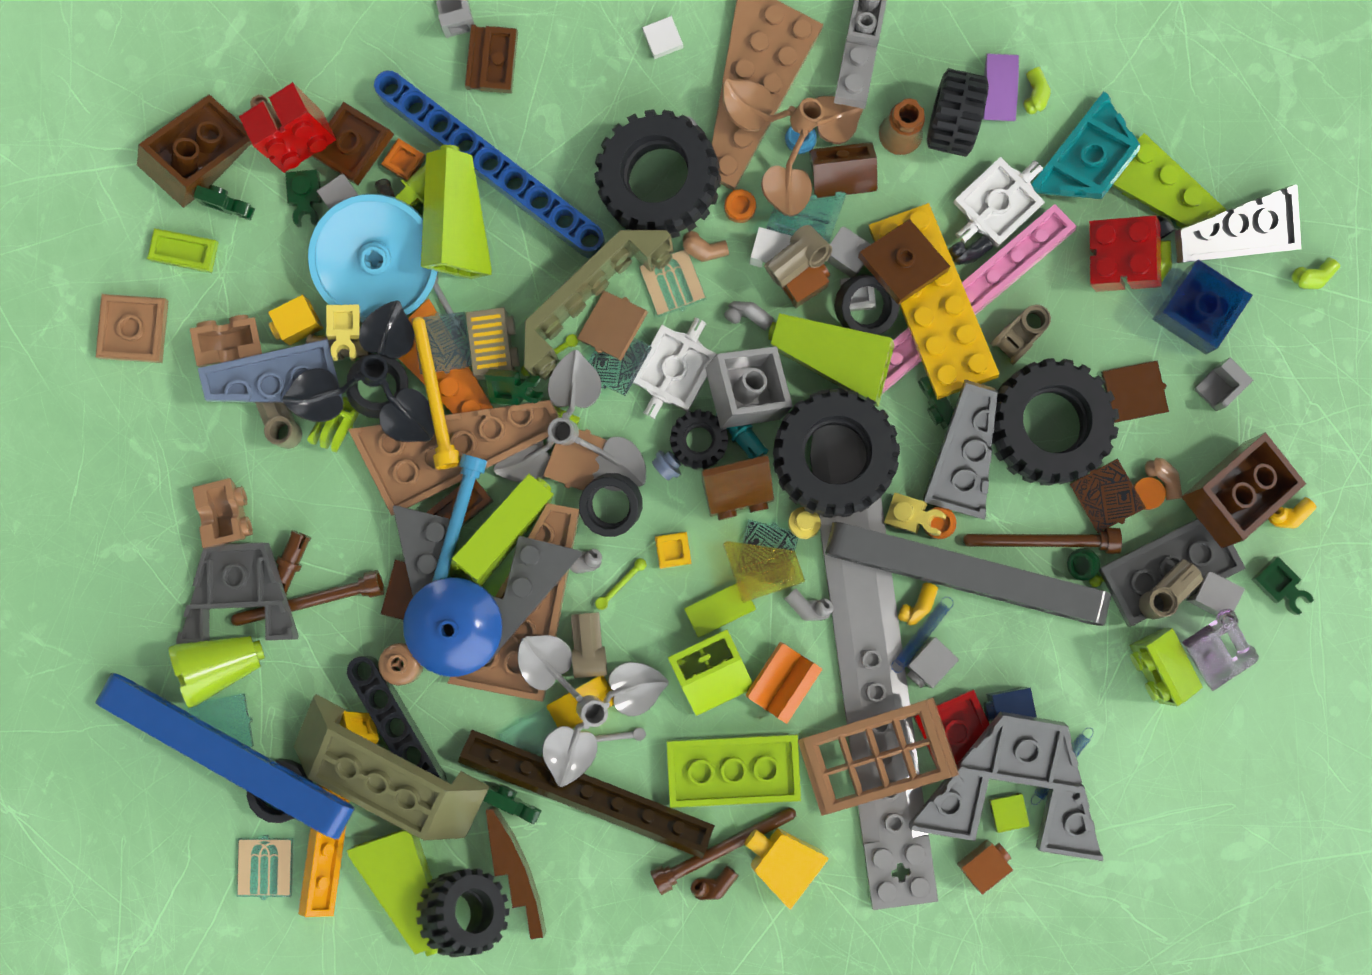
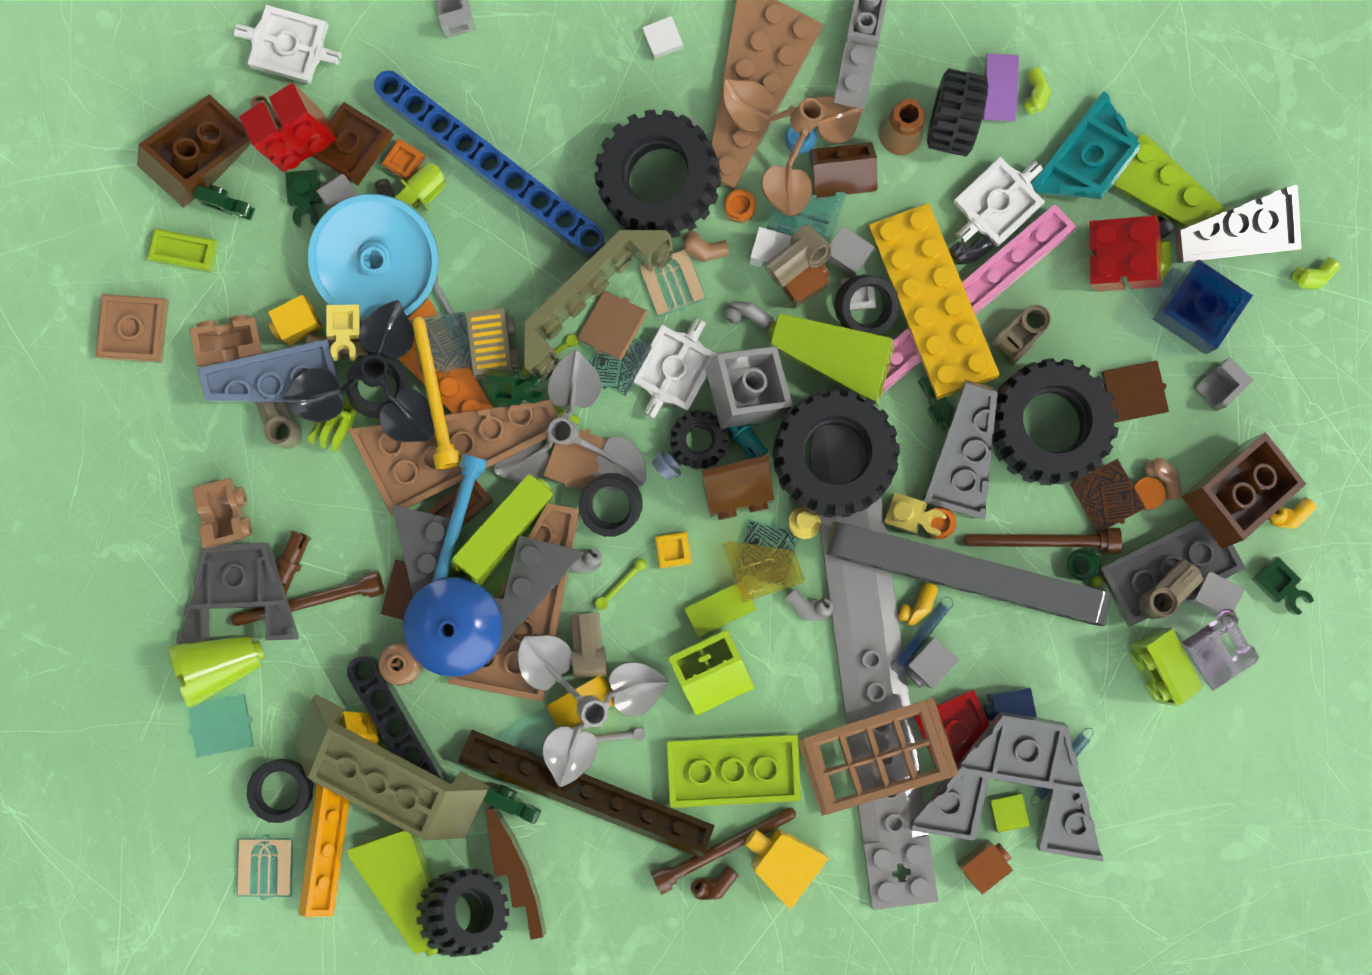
blue beam [95,673,355,839] -> none
lime slope [421,145,492,279] -> none
reddish brown plate [465,25,518,94] -> none
orange panel [746,642,823,724] -> none
reddish brown plate [858,219,950,305] -> none
none -> white plate [234,5,341,85]

